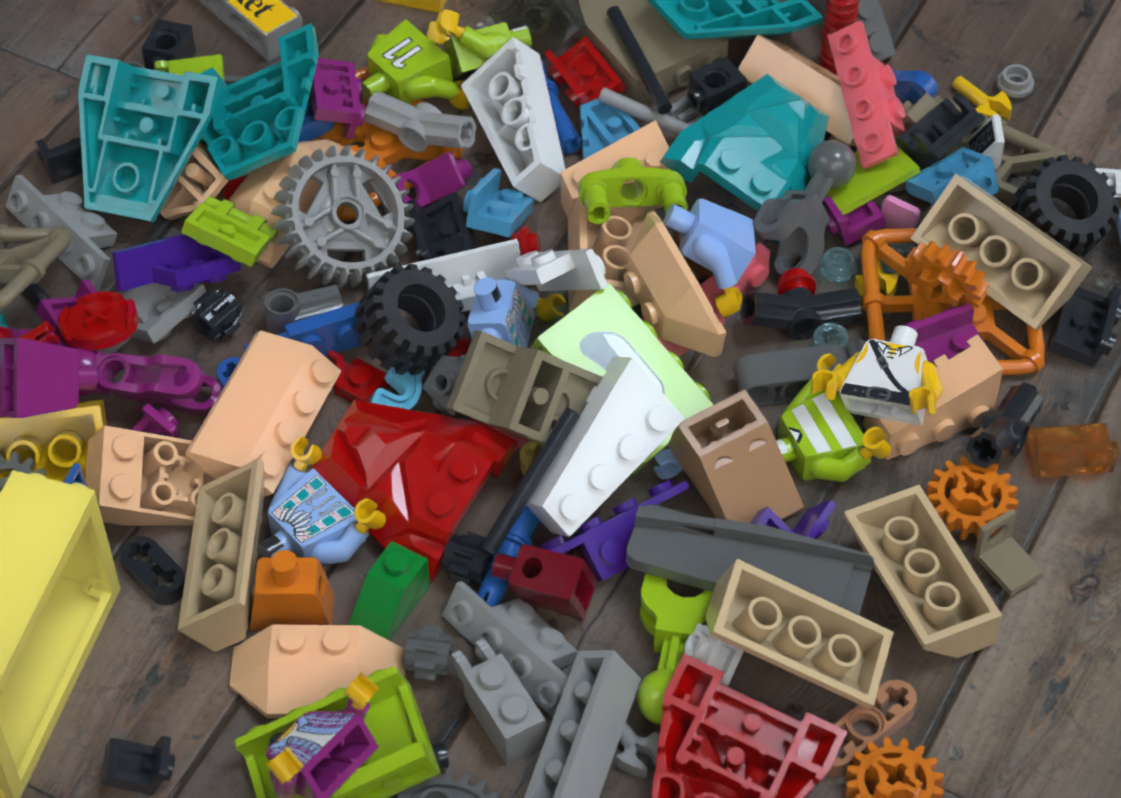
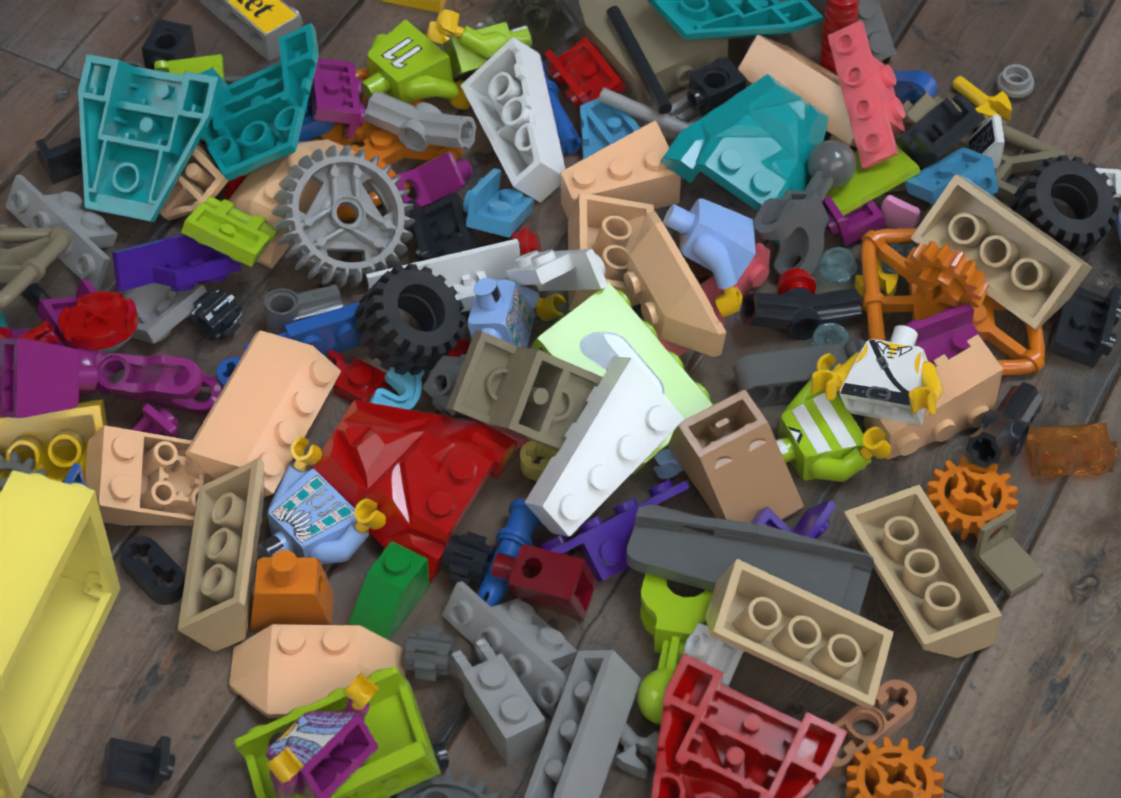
black bar [479,408,580,558] -> none
lime connector [577,157,688,224] -> none

